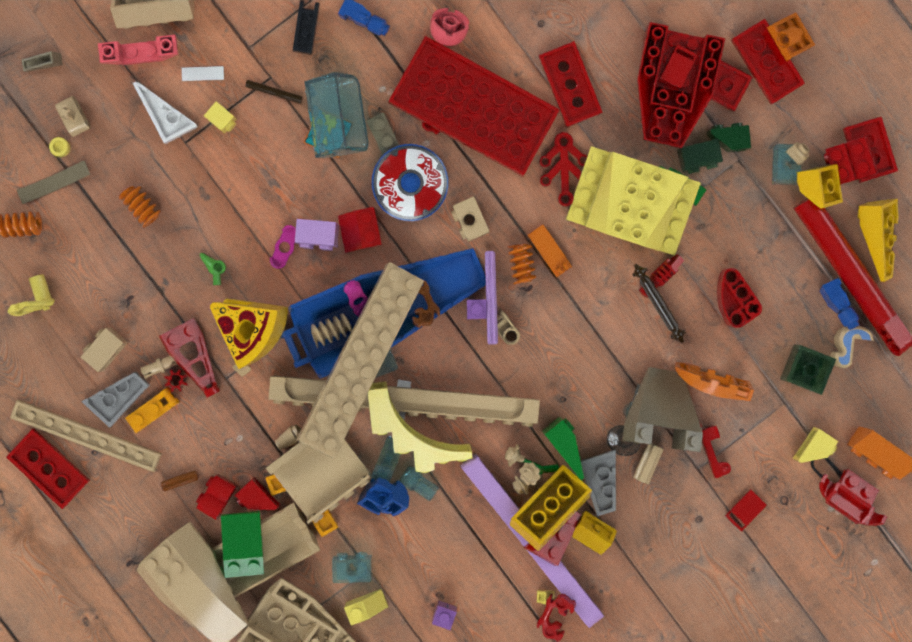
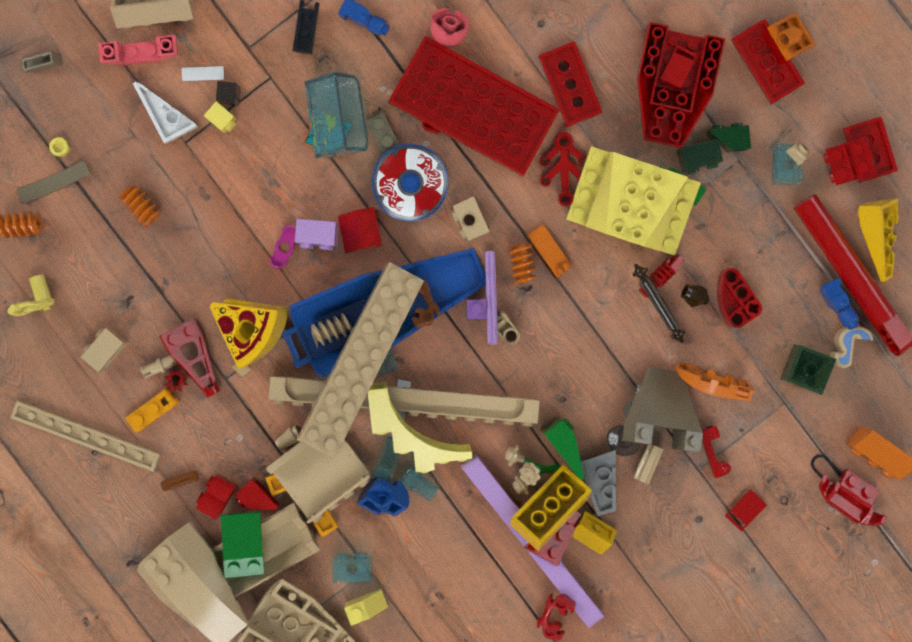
red plate [6,428,90,509] -> none
tan beam [55,96,91,137] -> none
light grey wing [81,372,150,428] -> none
bright green animal [200,253,226,285] -> none
dark brown bar [245,80,303,104] -> none
dark pink piece [344,280,368,317] -> none
medium lavender brick [432,601,457,630] -> none
light yellow piece [537,590,555,604] -> none
red tile [711,60,753,112] -> none
light yellow slope [793,427,839,463] -> none
yellow slope [797,164,843,209] -> none
none -> clear smoke brick [216,81,241,106]
none -> dark brown rock [681,284,709,307]

